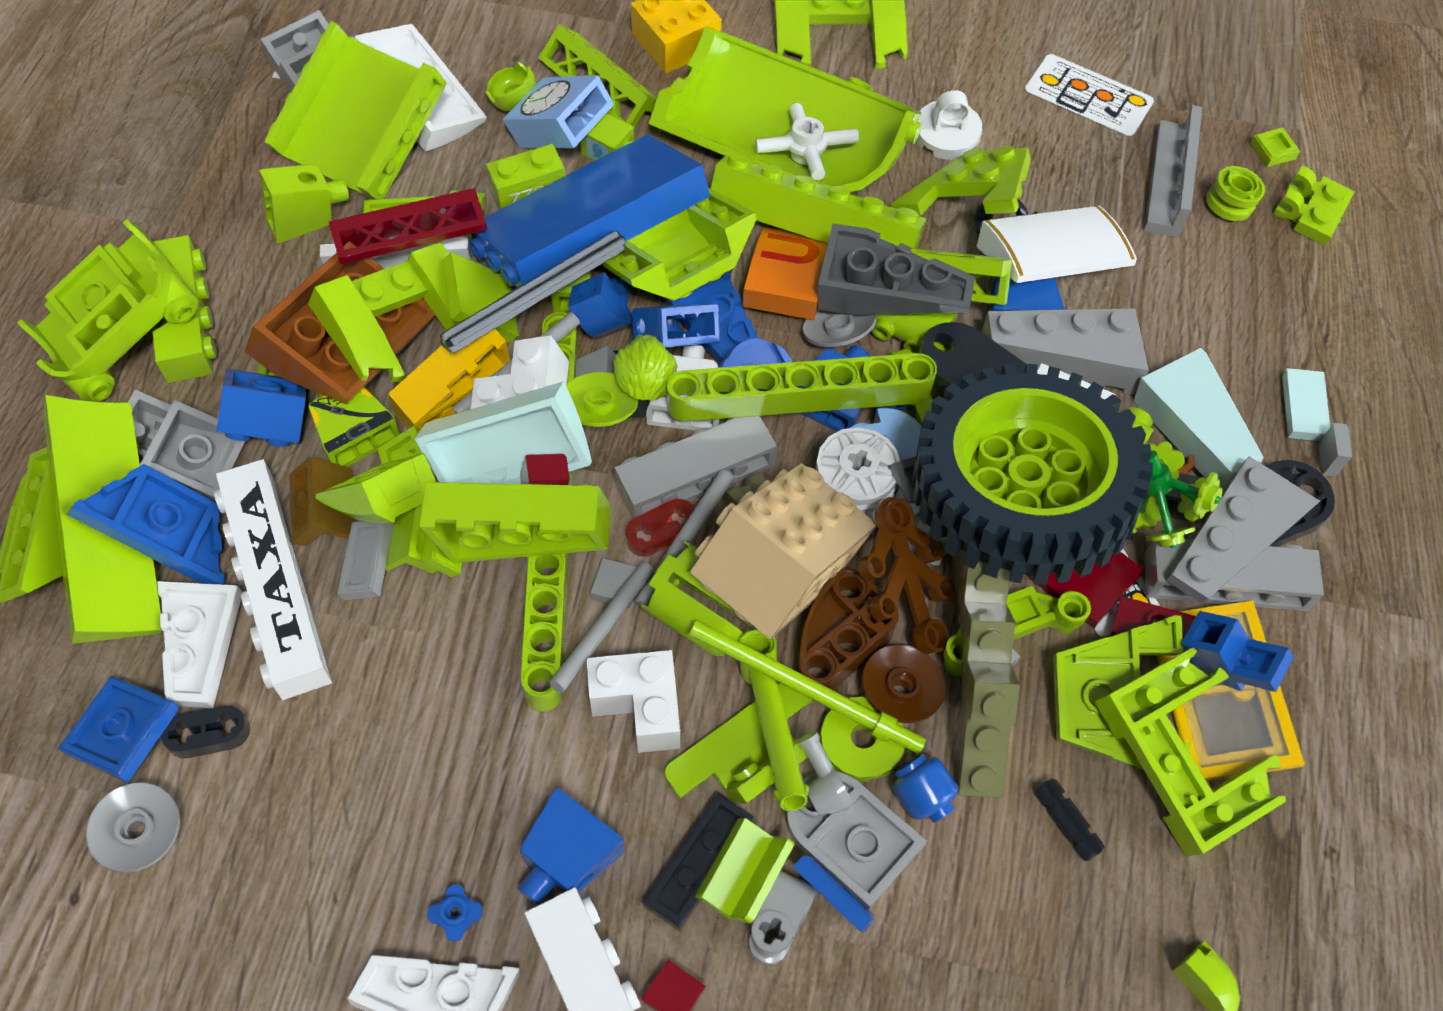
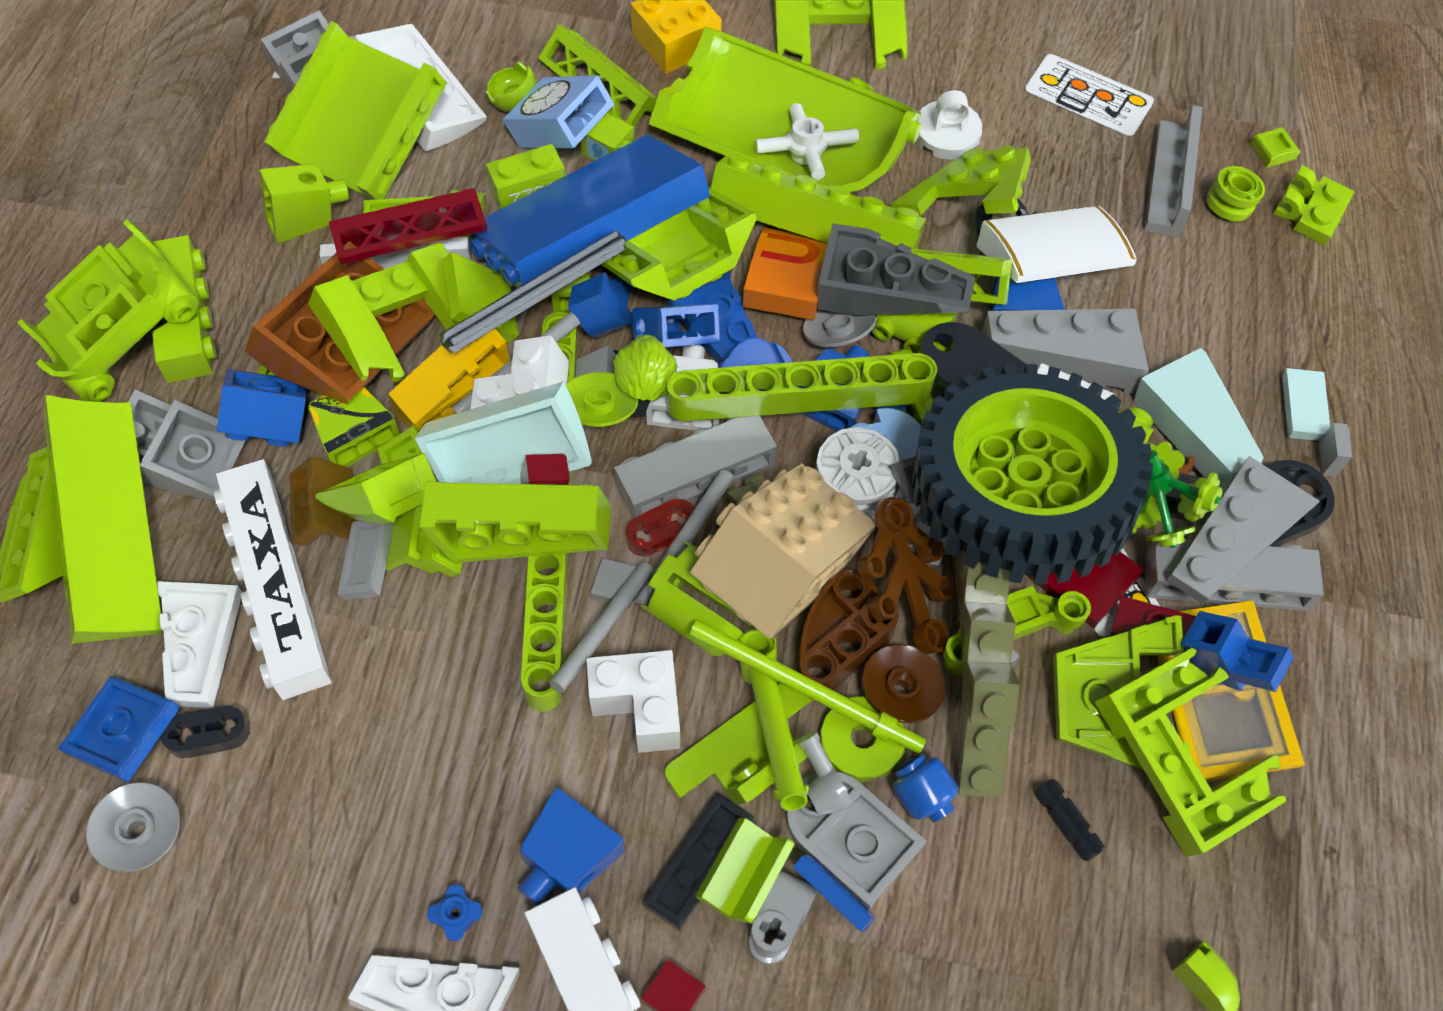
blue wing [67,464,225,585] -> none

